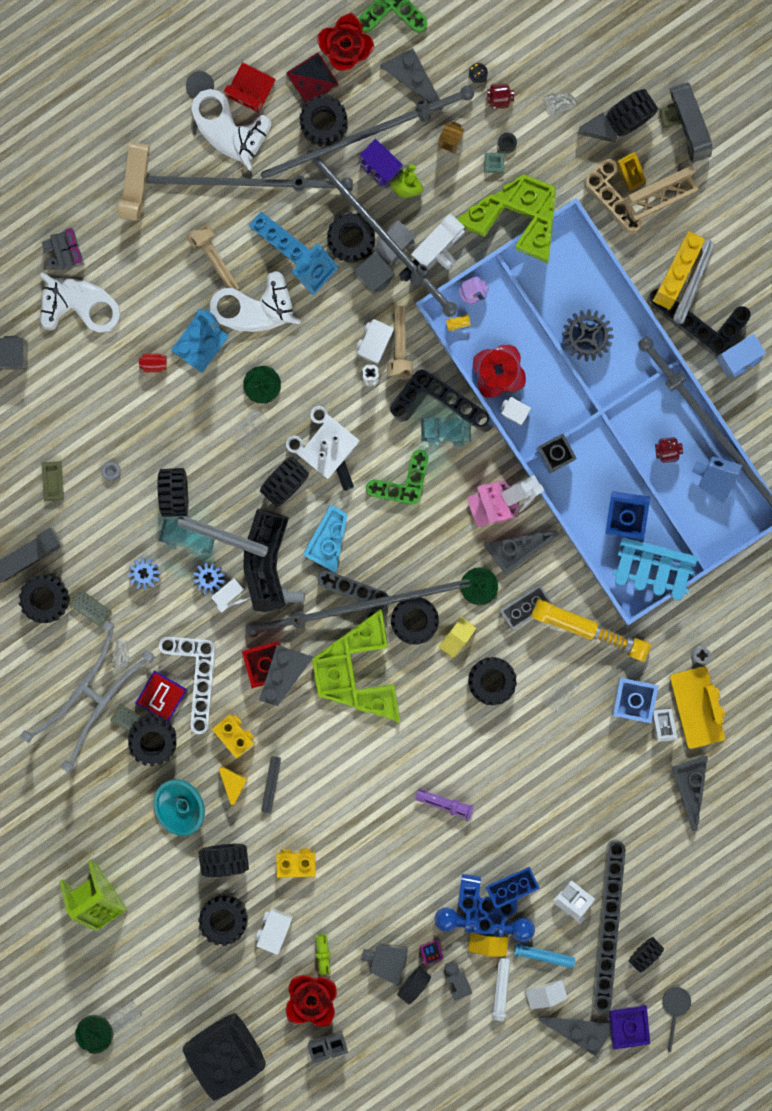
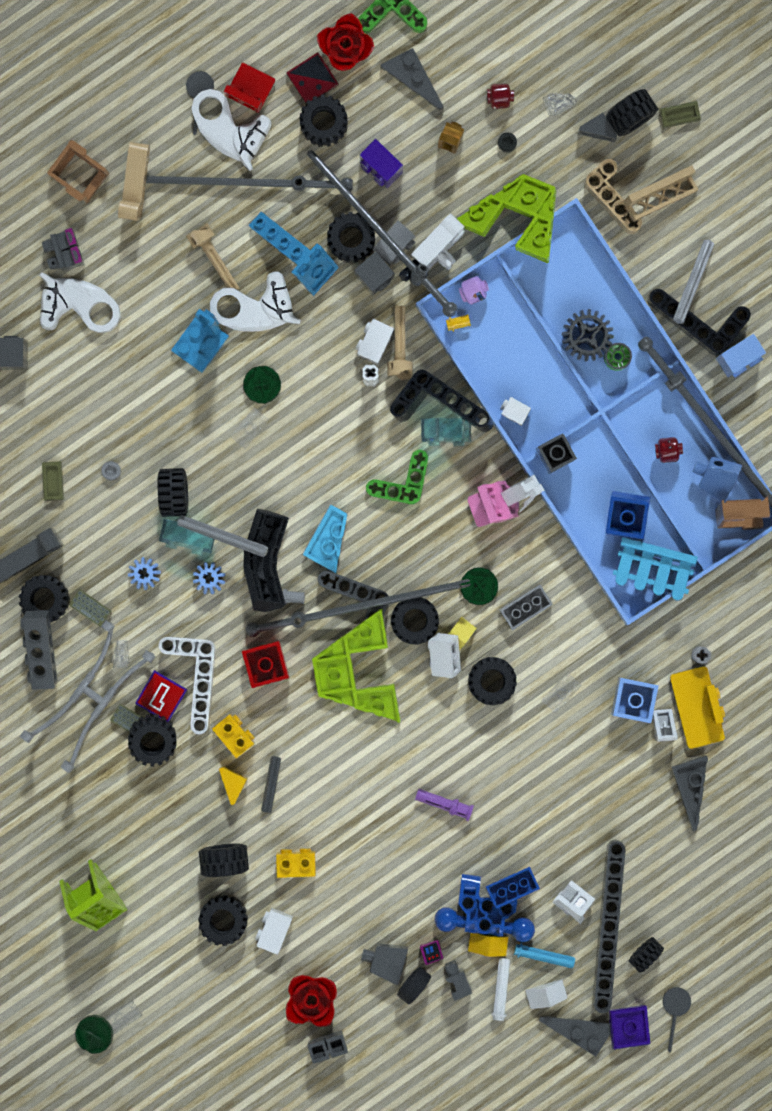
red brick [139,353,167,373] -> none
teal dish [154,779,205,836] -> none
black piece [183,1013,266,1101] -> none
white piece [211,578,251,613] -> none
dark grey wing [259,645,314,706] -> none
black tyre [260,457,310,507] -> none
dark grey bar [261,85,474,179] -> none
white piece [286,406,360,491] -> none
lime pin [315,934,331,975] -> none
lime piece [390,164,424,198] -> none
pearl dark grey tile [469,63,488,83] -> none
red brick [473,345,526,398] -> none
dark grey wing [483,531,559,575] -> none
sand green tile [485,153,504,173] -> none
yellow piece [531,599,652,662] -> none
yellow slope [617,152,646,191] -> none
yellow brick [653,231,706,310] -> none
dark grey beam [670,82,713,163] -> none
none -> dark grey brick [20,610,58,690]
none -> medium nougat piece [47,140,109,204]
none -> white brick [428,633,461,678]
none -> bright green wheel [604,343,632,371]
none -> medium nougat piece [715,496,770,530]

